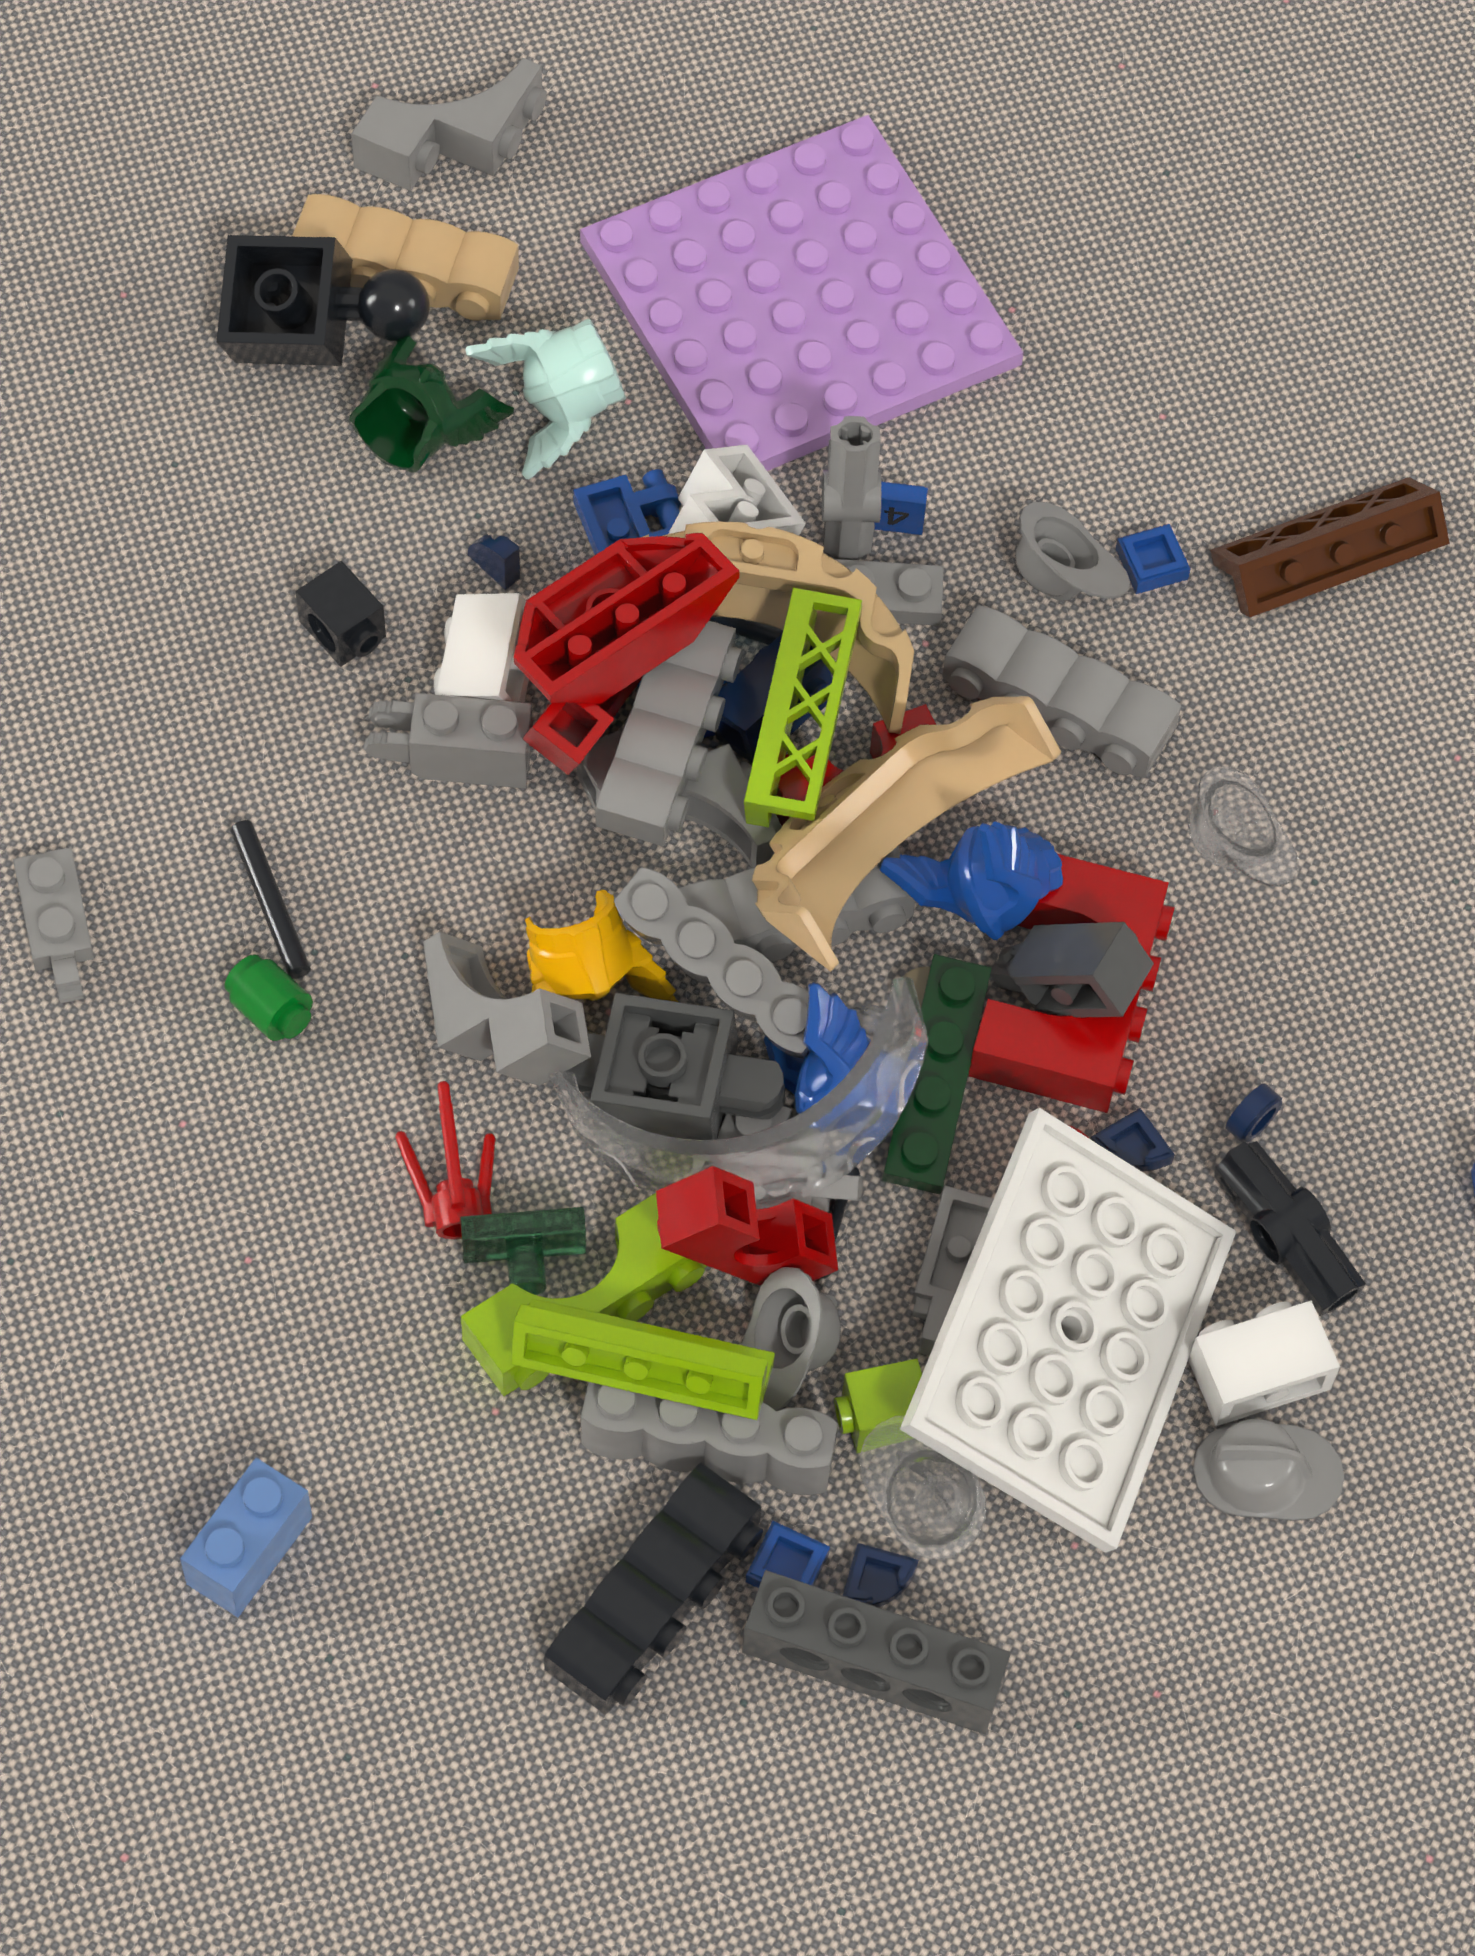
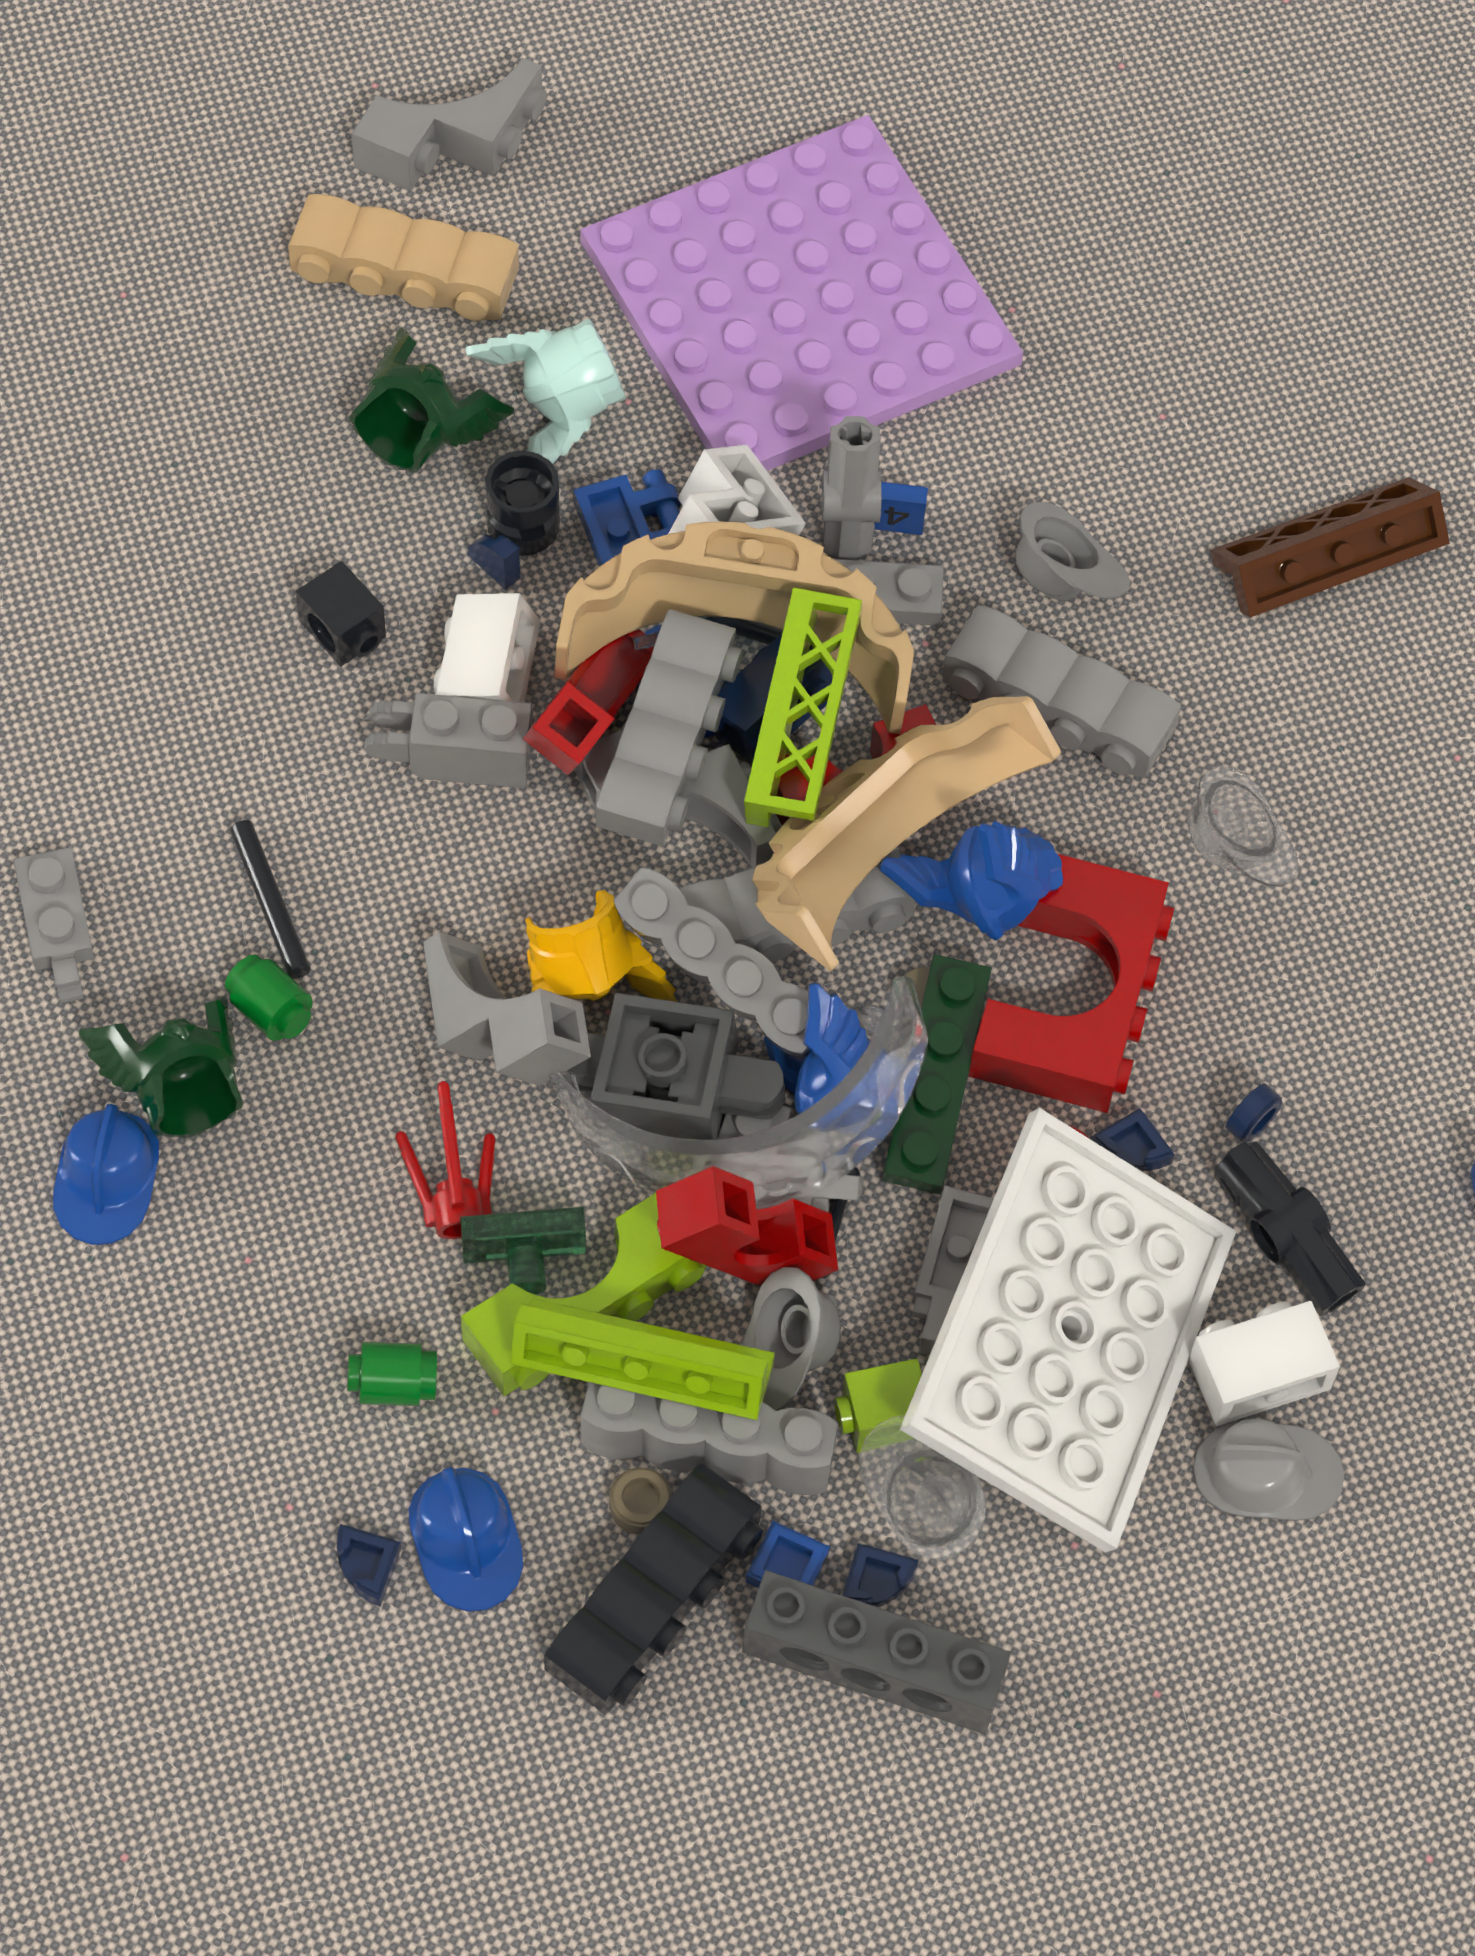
medium blue brick [180,1458,312,1618] -> none
black brick [216,235,430,366] -> none
red wedge [514,533,740,704] -> none
dark grey hinge [990,922,1154,1017] -> none
blue tile [1116,524,1190,594] -> none
none -> blue piece [53,1104,159,1245]
none -> dark green helmet [78,995,243,1138]
none -> dark blue tile [337,1524,401,1607]
none -> green brick [347,1342,437,1406]
none -> blue piece [408,1467,524,1612]
none -> black wheel [485,450,560,556]
none -> dark tan tile [609,1467,672,1534]

